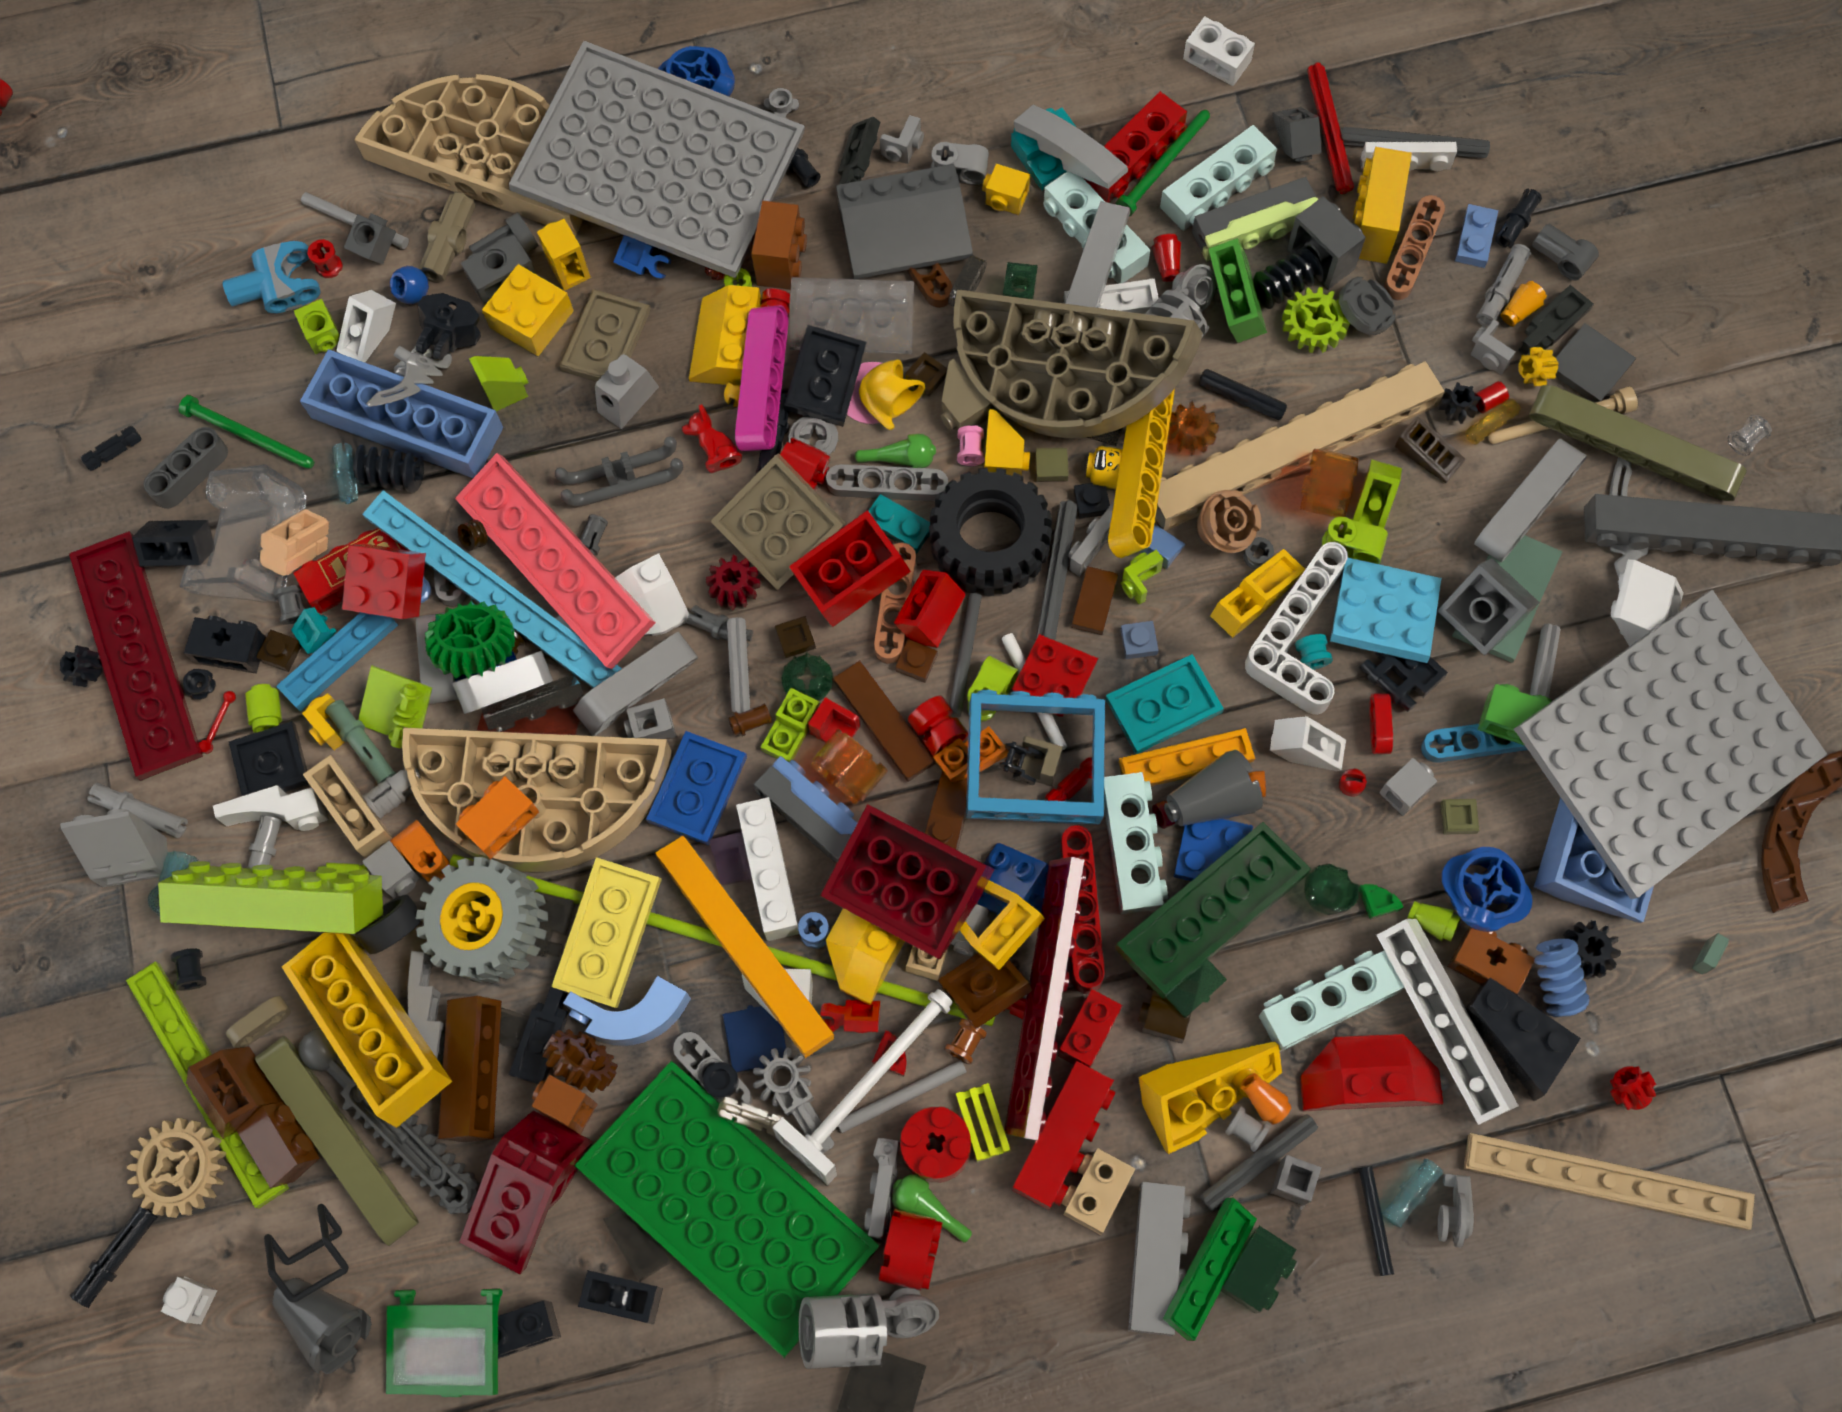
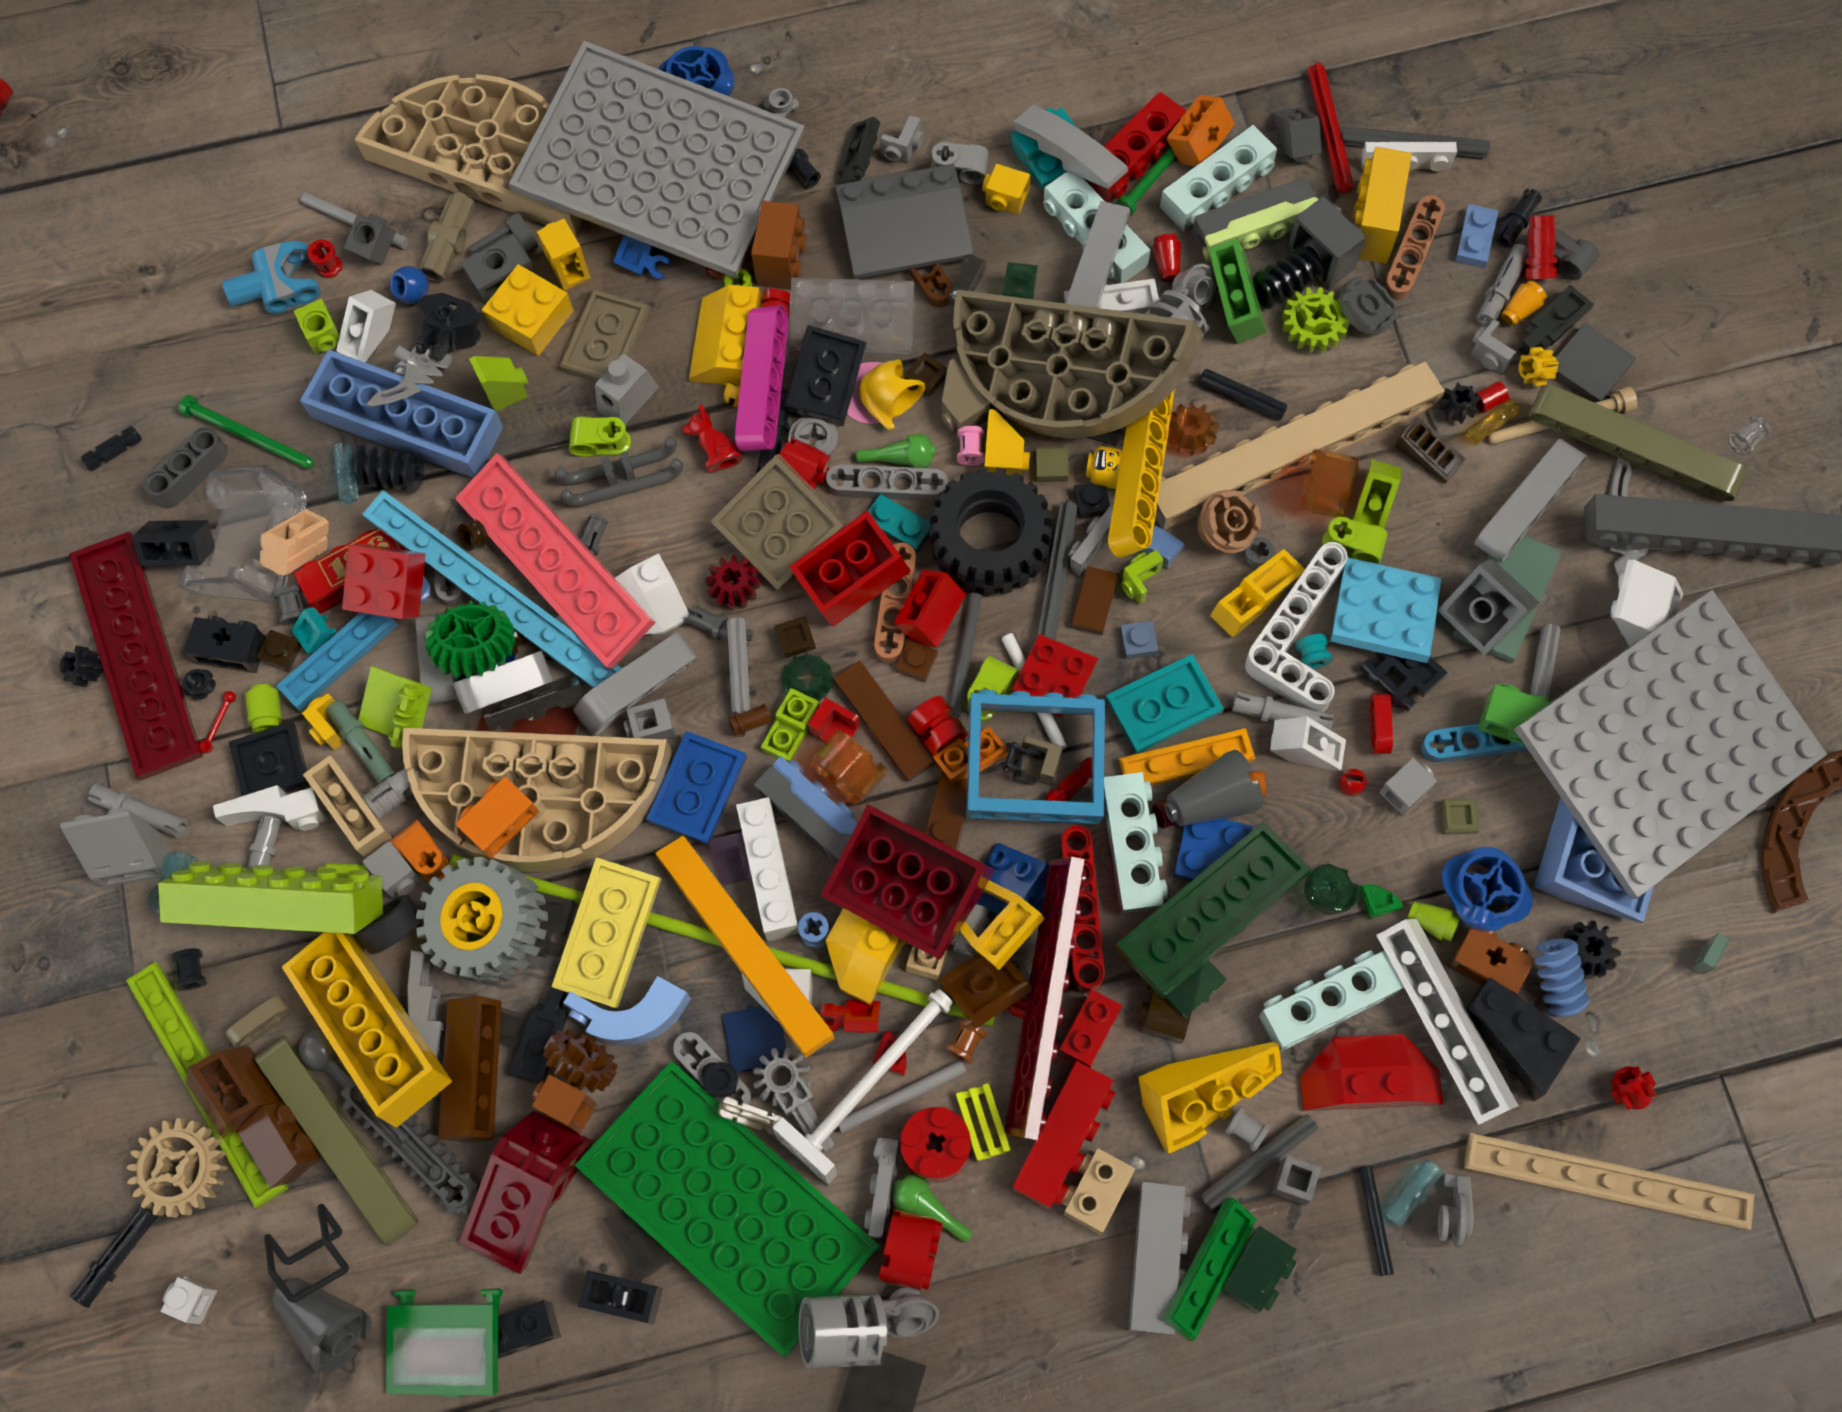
white brick [1183,16,1255,86] -> none
orange cone [1240,1073,1291,1125] -> none
none -> lime piece [569,417,632,457]
none -> orange brick [1166,95,1235,166]
none -> light grey pin [1232,691,1334,730]
none -> red axle [1525,215,1557,279]

